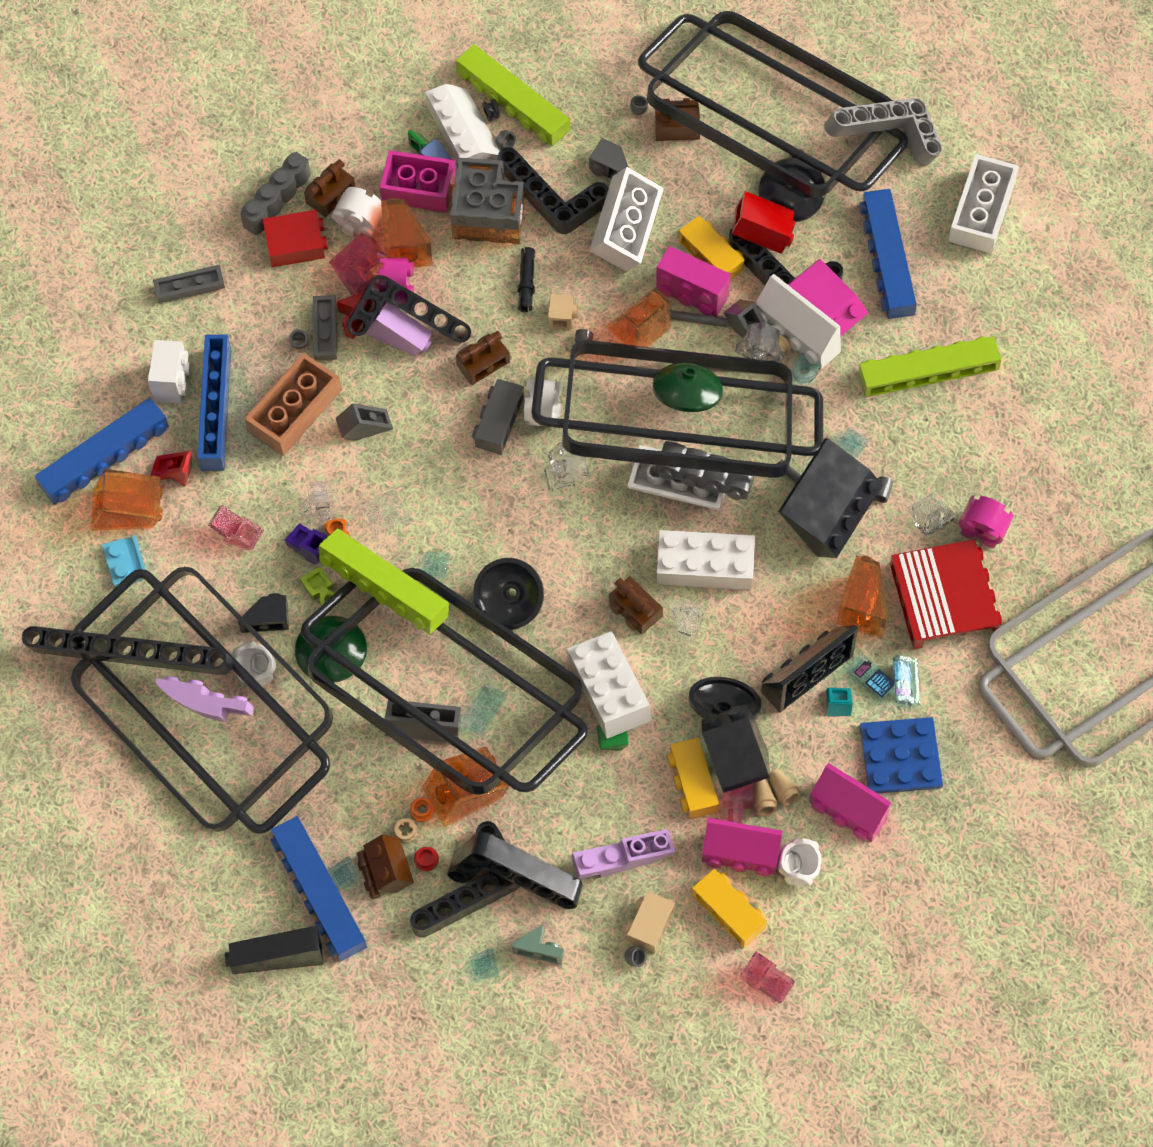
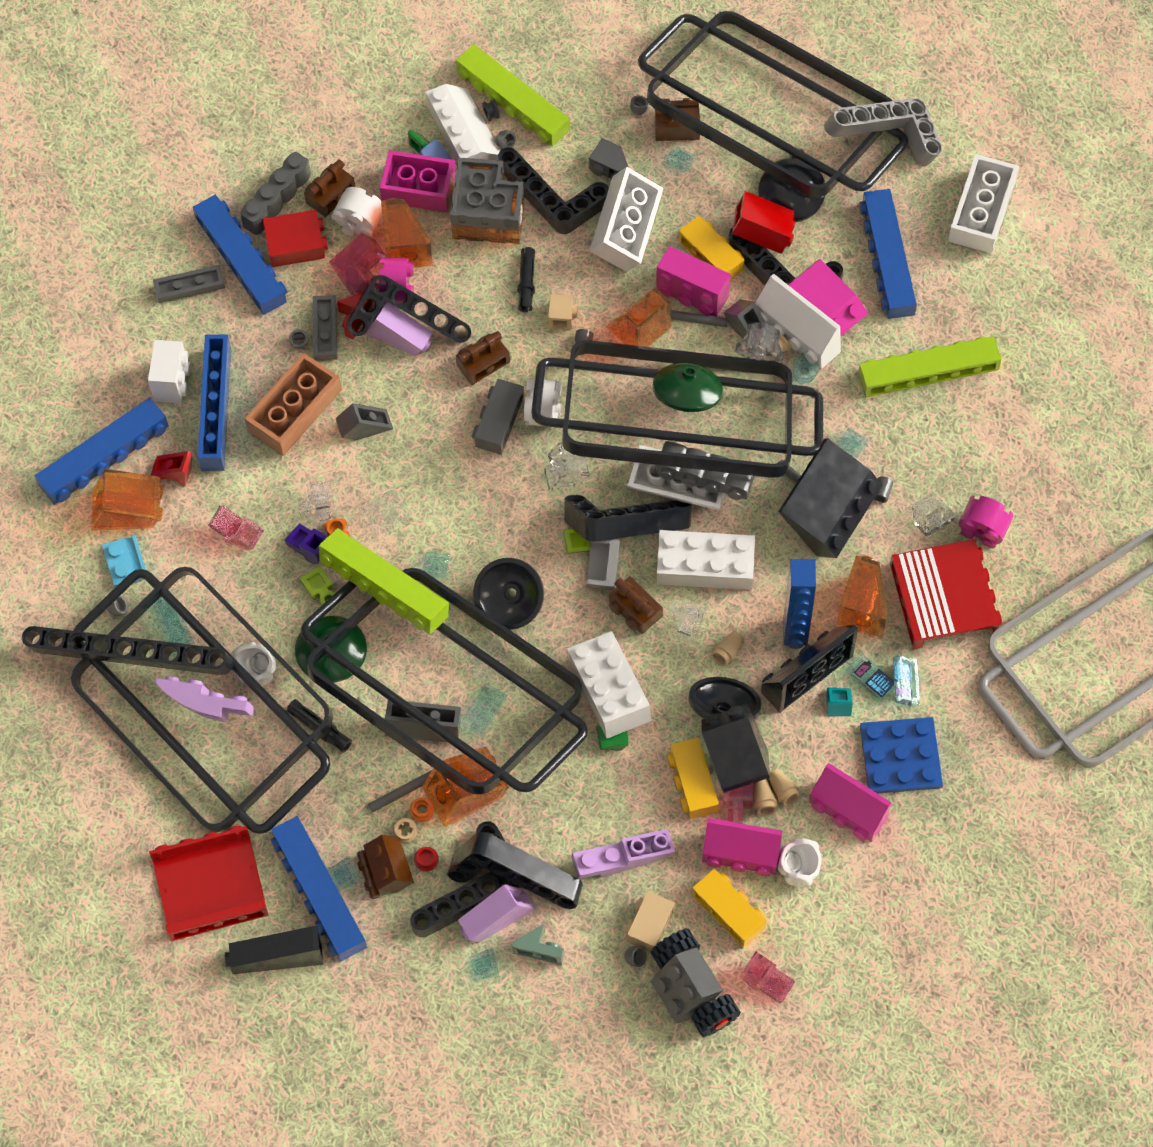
black slope [238,593,289,633] -> none
none -> light grey hinge [107,596,128,616]
none -> red panel [149,826,269,941]
none -> clear light blue tile [152,590,195,658]
none -> blue brick [193,194,287,315]
none -> black pin [286,699,352,753]
none -> dark grey bar [368,770,438,813]
none -> lavender slope [458,885,536,942]
none -> lime plate [563,529,591,554]
none -> black beam [564,495,692,541]
none -> light grey panel [586,539,620,590]
none -> brick [650,928,741,1037]
none -> clear light blue slope [666,146,697,174]
none -> tan cone [711,631,744,666]
none -> blue brick [783,559,816,649]

